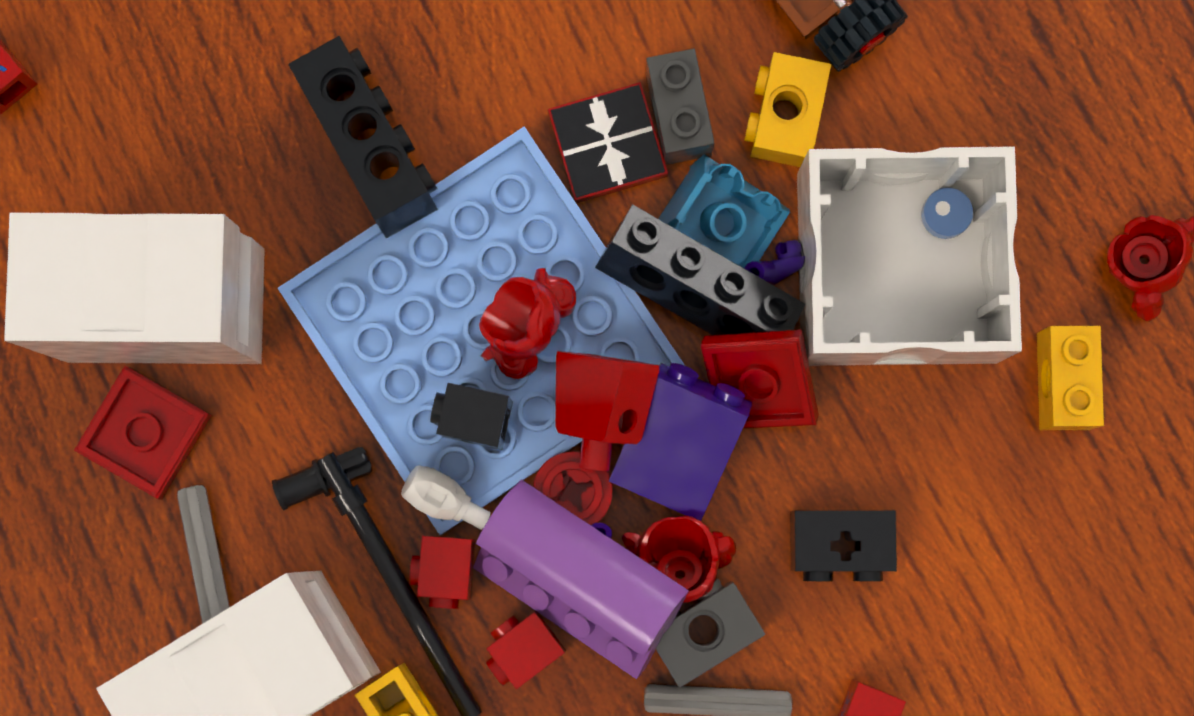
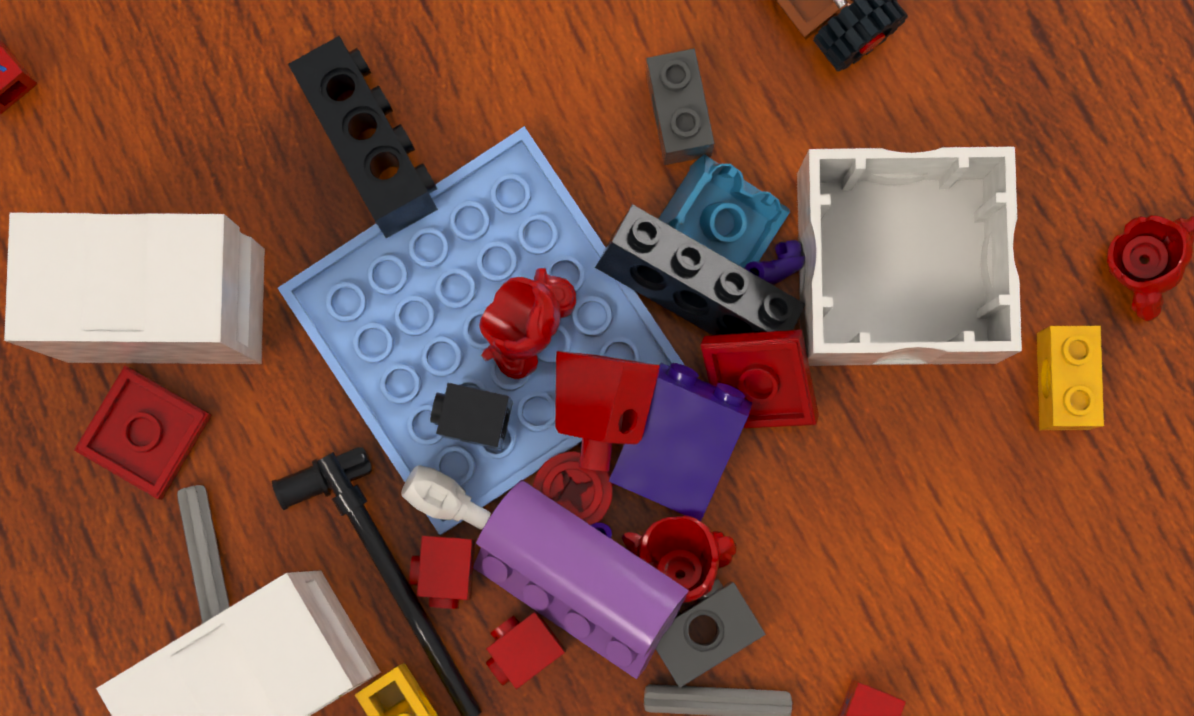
black tile [548,82,668,203] -> none
yellow brick [744,52,831,167] -> none
black brick [790,510,897,582] -> none
medium blue tile [921,188,973,239] -> none

